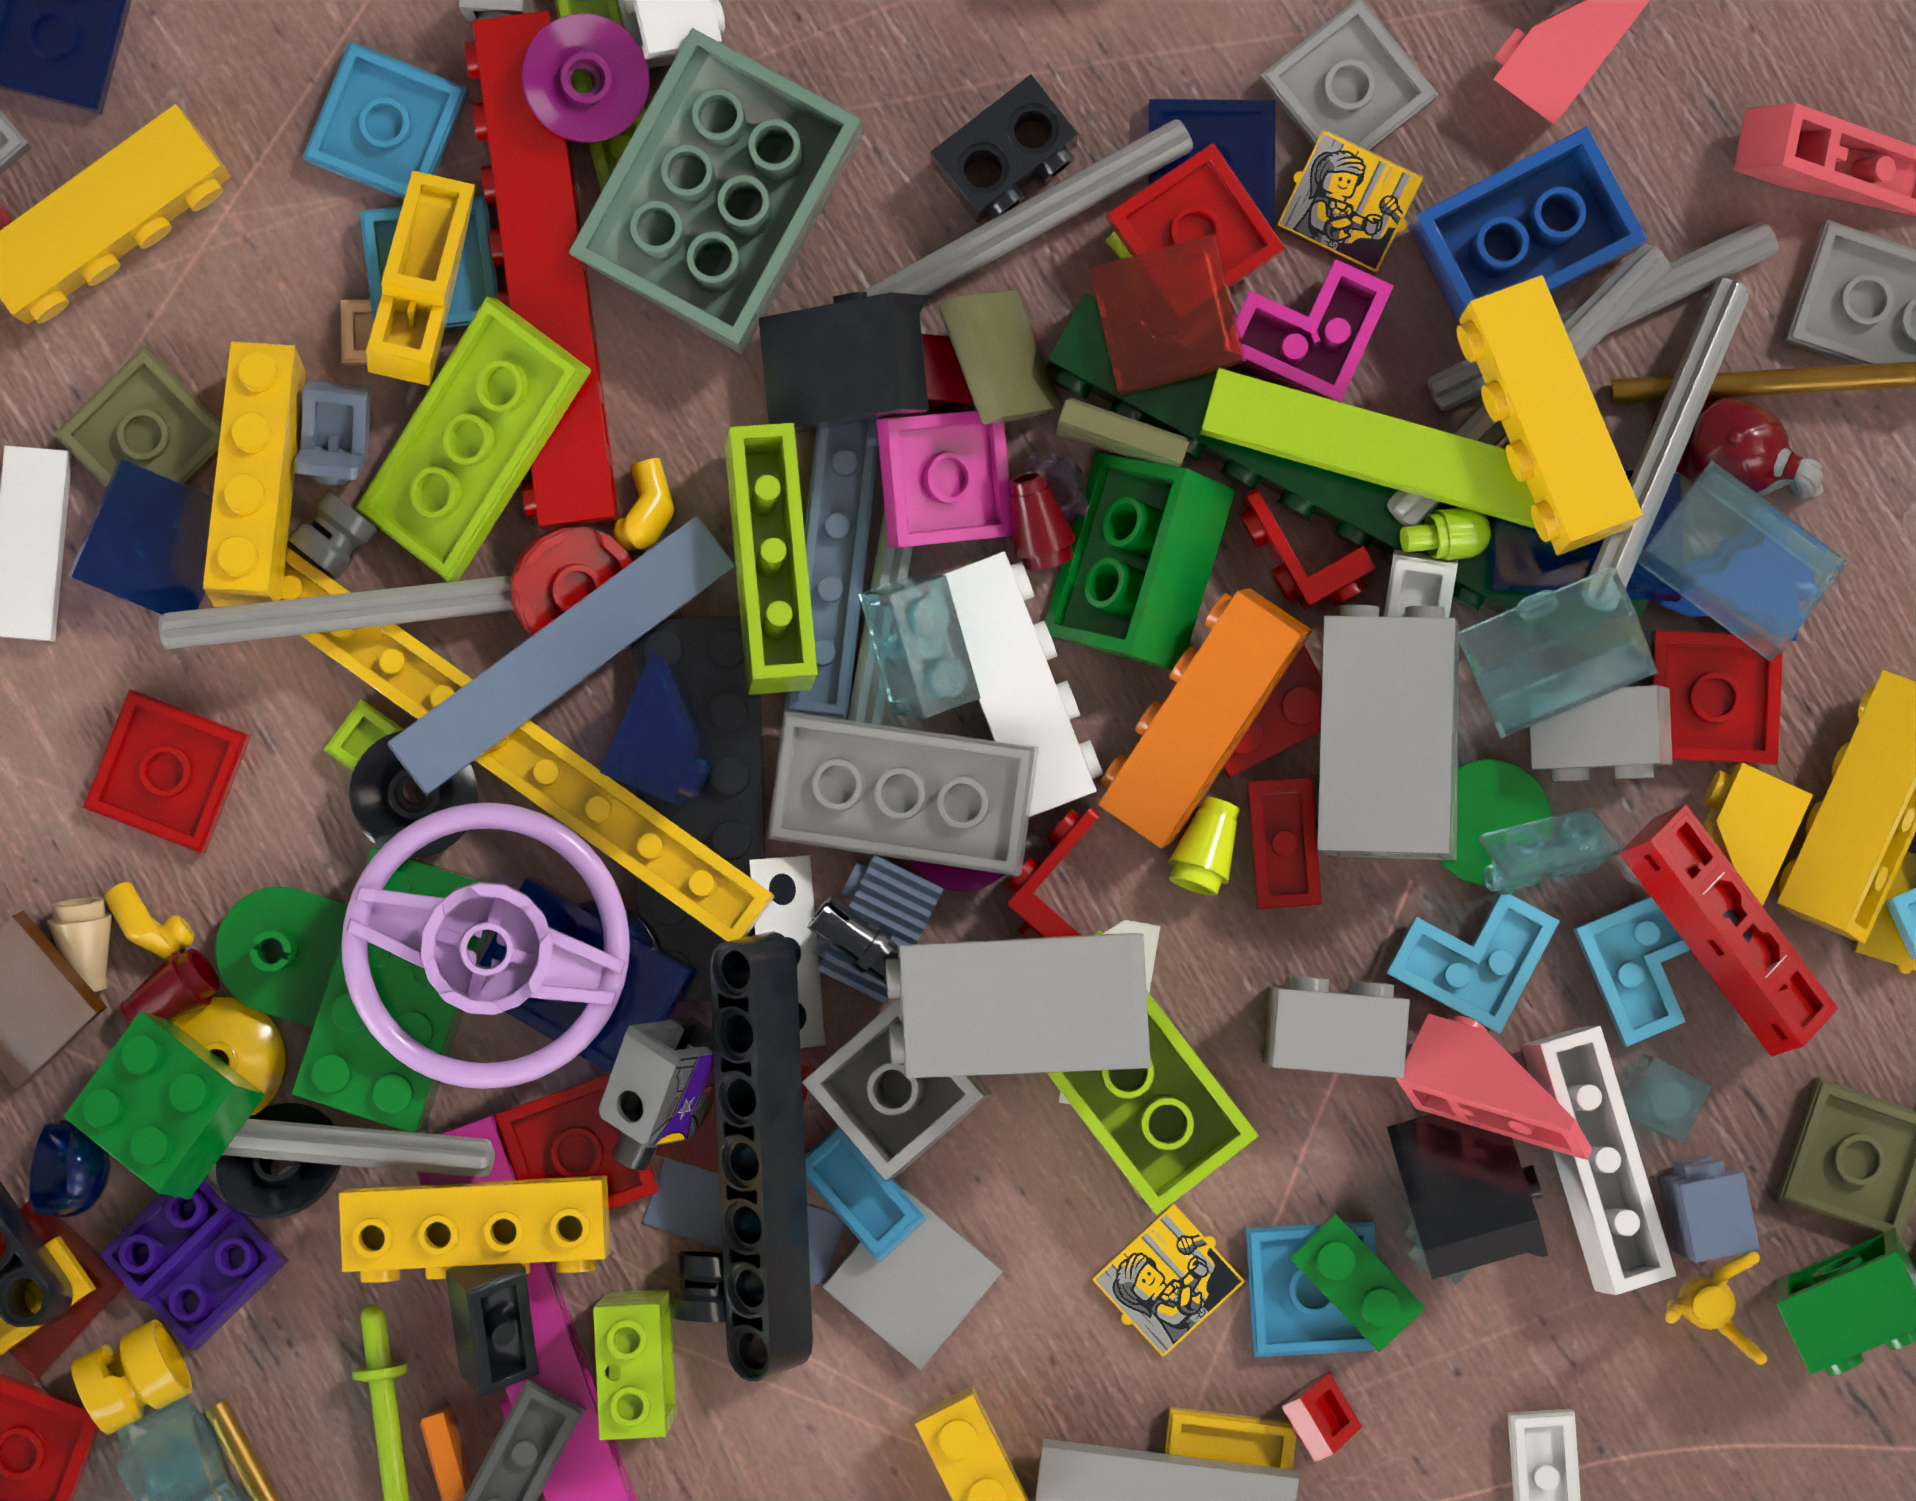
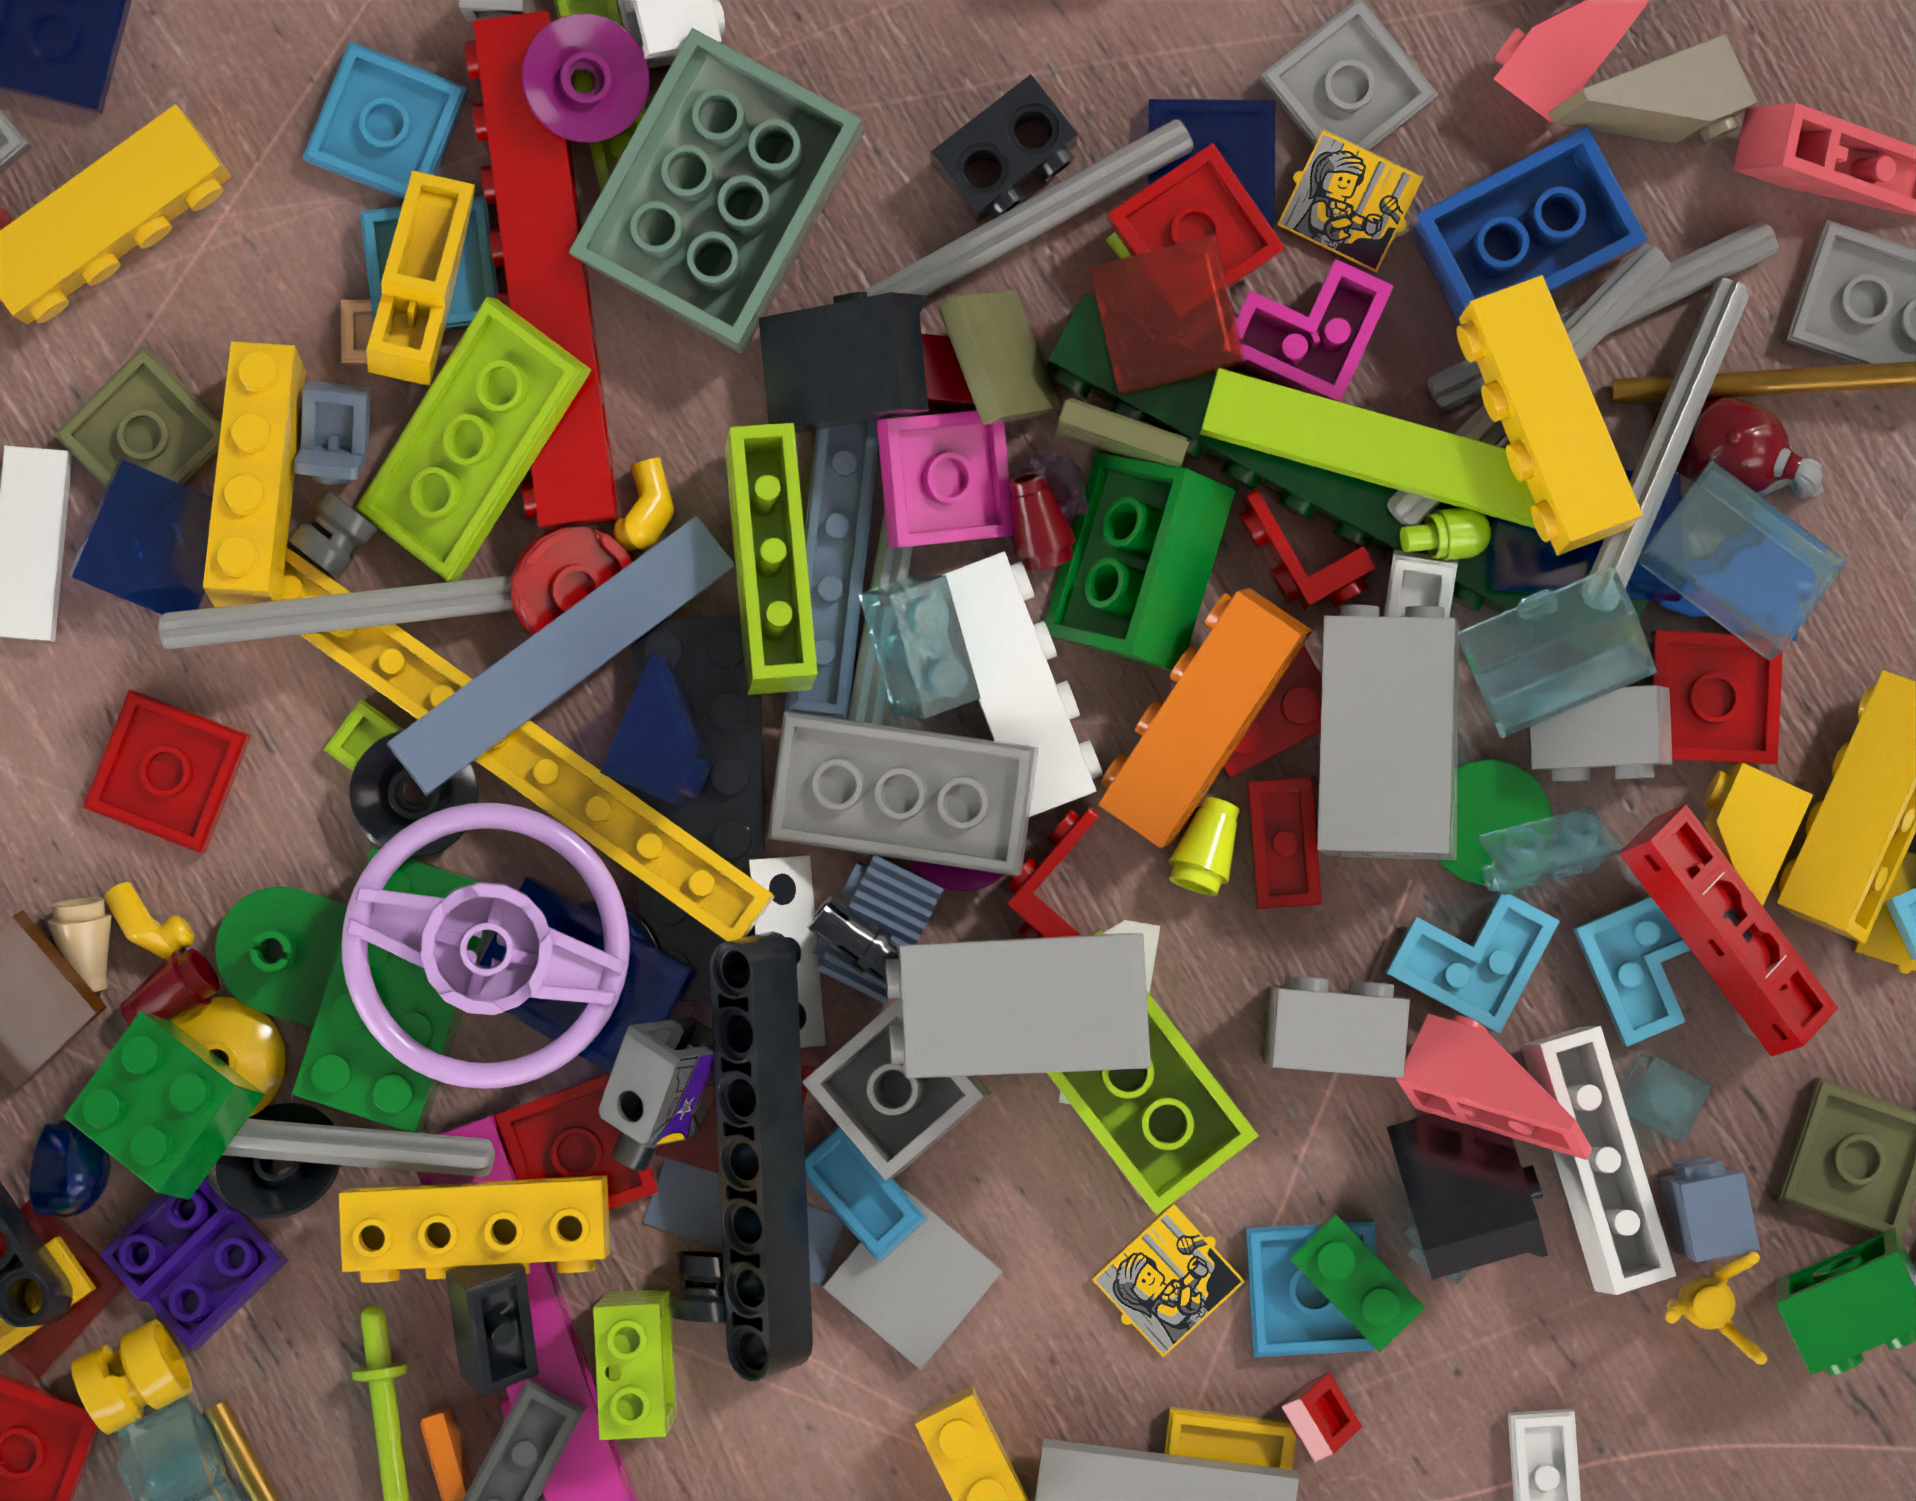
none -> dark tan slope [1548,34,1758,144]

